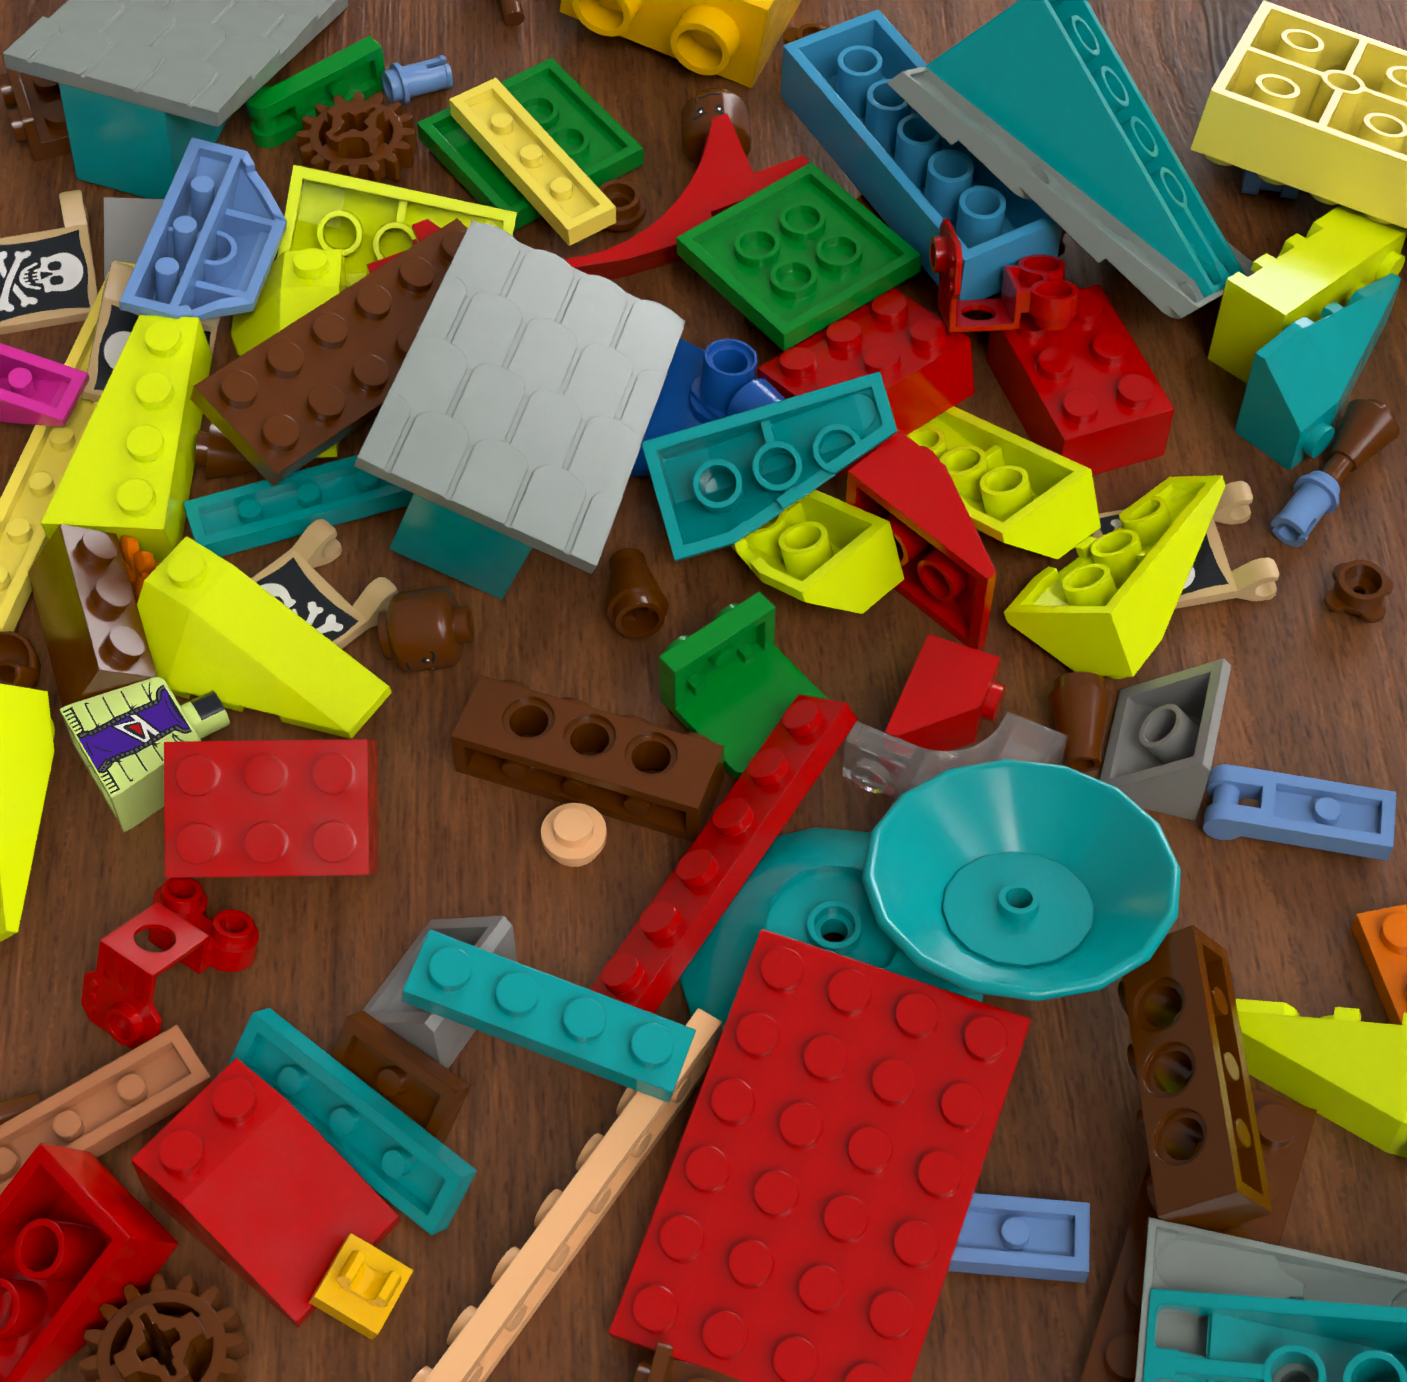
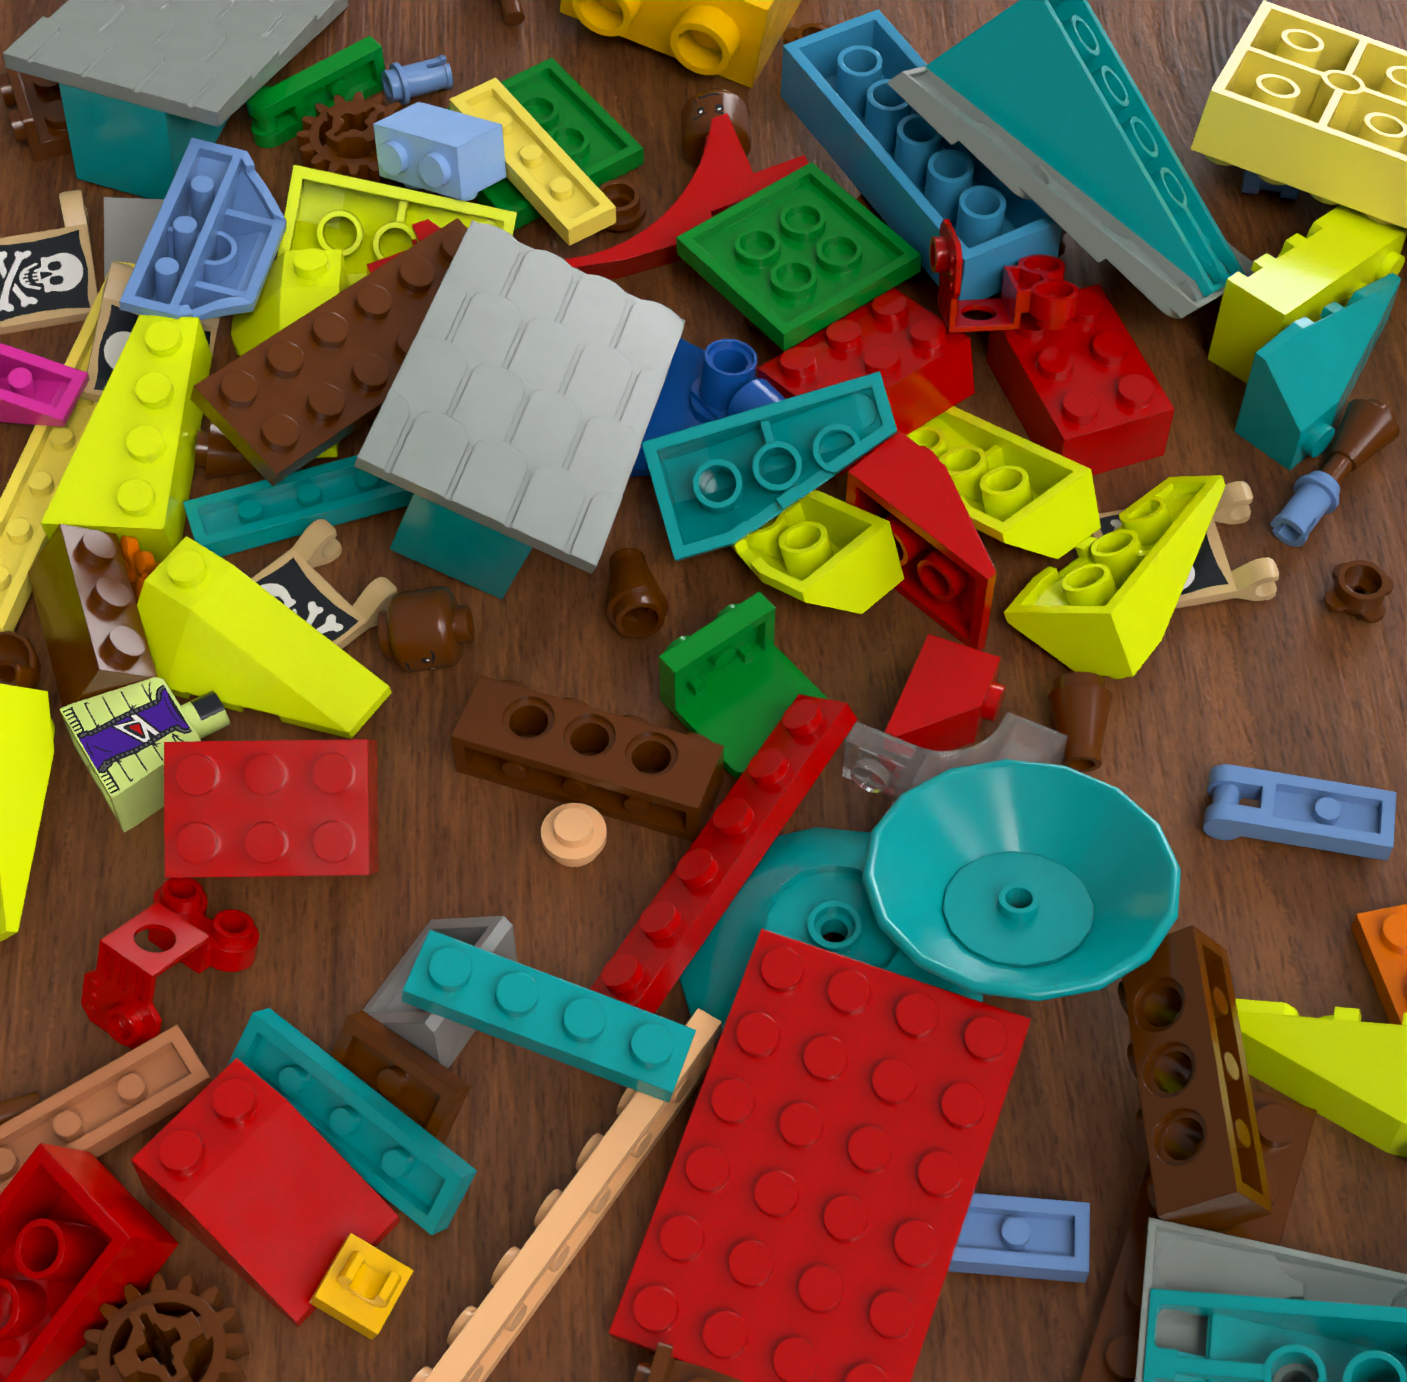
light grey slope [1100,658,1231,821] -> none
none -> light blue brick [373,102,507,201]

